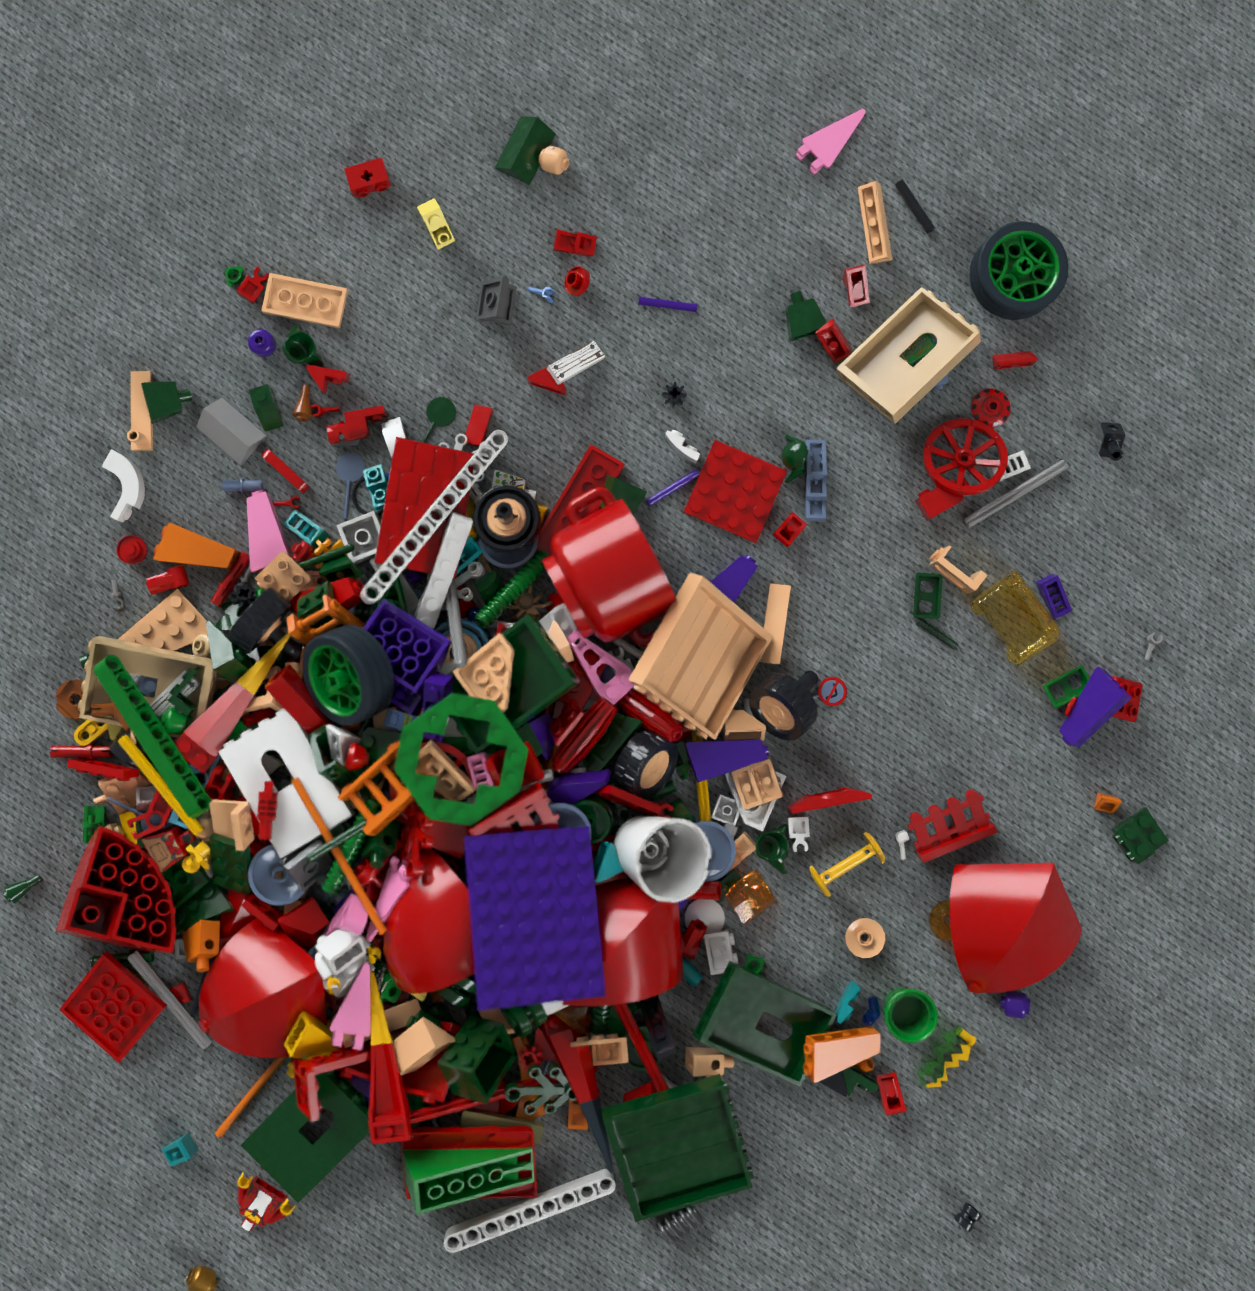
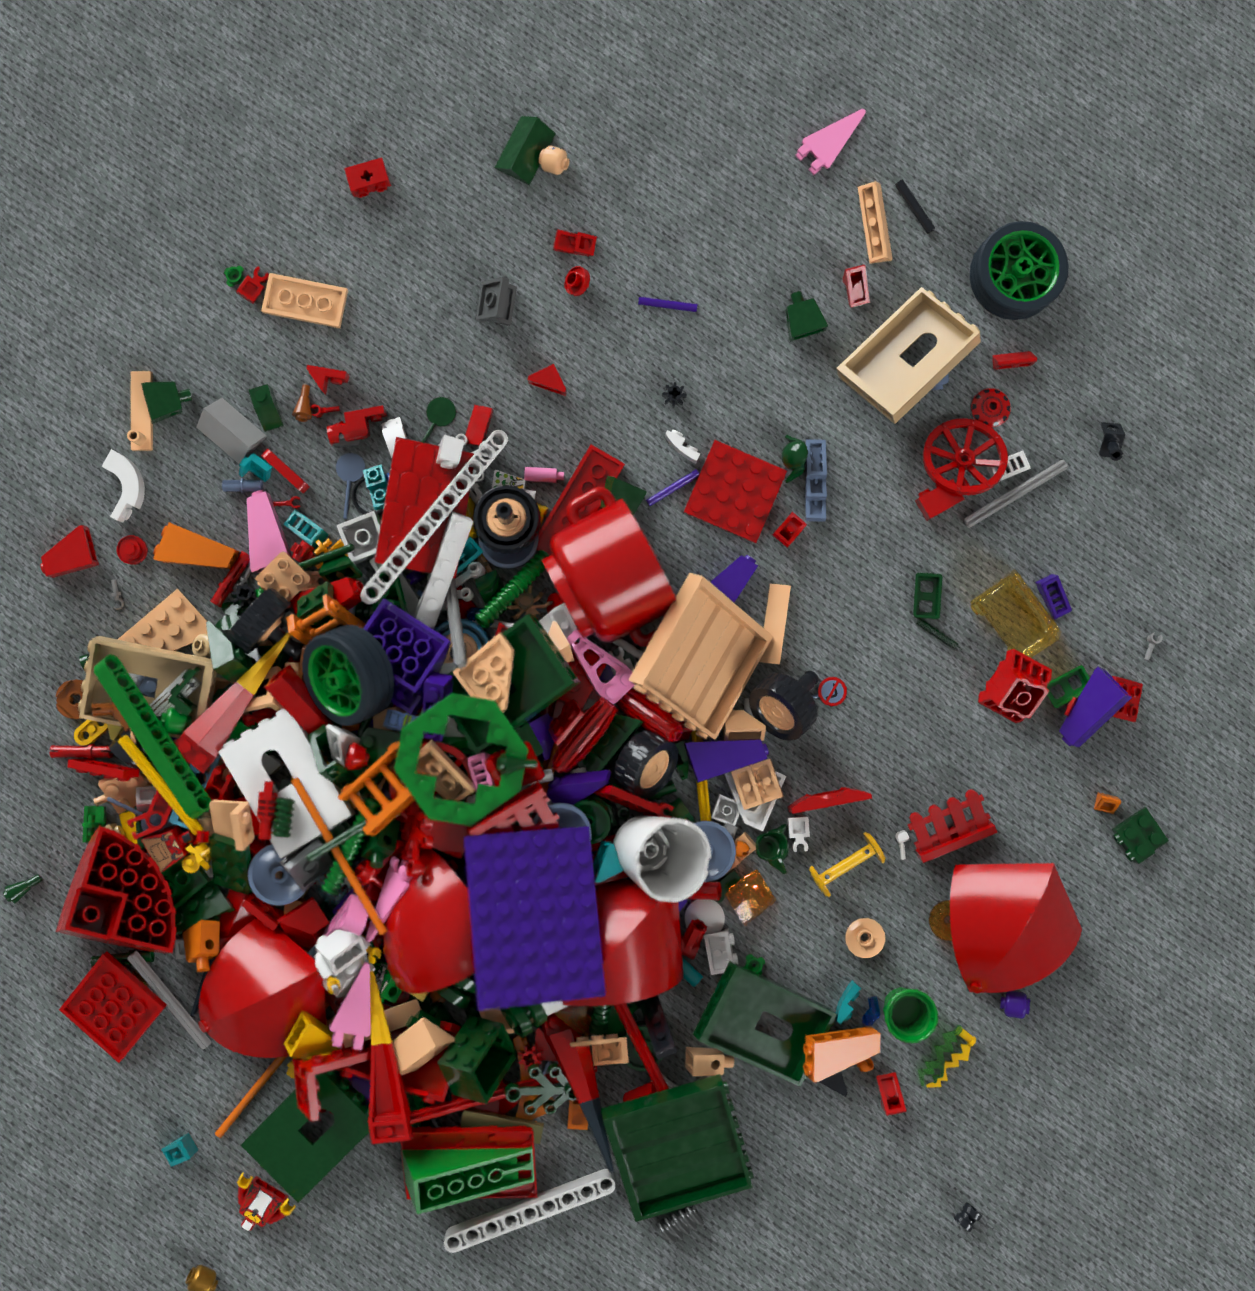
red piece [146,565,190,595] -> none
red tile [169,982,193,1003] -> none
dark purple head [248,329,276,358] -> none
dark green piece [282,325,324,367] -> none
light yellow slope [417,198,455,249] -> none
medium blue hand [528,287,557,303] -> none
white tile [547,341,605,385] -> none
red slope [816,318,852,364] -> none
dark green slope [841,1067,879,1096] -> none
green tile [900,334,936,365] -> none
light nougat panel [929,545,988,594] -> none
none -> red slope [40,525,99,578]
none -> red hand [192,831,210,846]
none -> teal bracket [239,453,272,482]
none -> dark green piece [272,798,295,838]
none -> white brick [436,435,464,469]
none -> dark green cone [497,753,537,775]
none -> bright pink cylinder [524,467,564,483]
none -> orange hinge [736,840,750,857]
none -> red slope [978,649,1052,723]

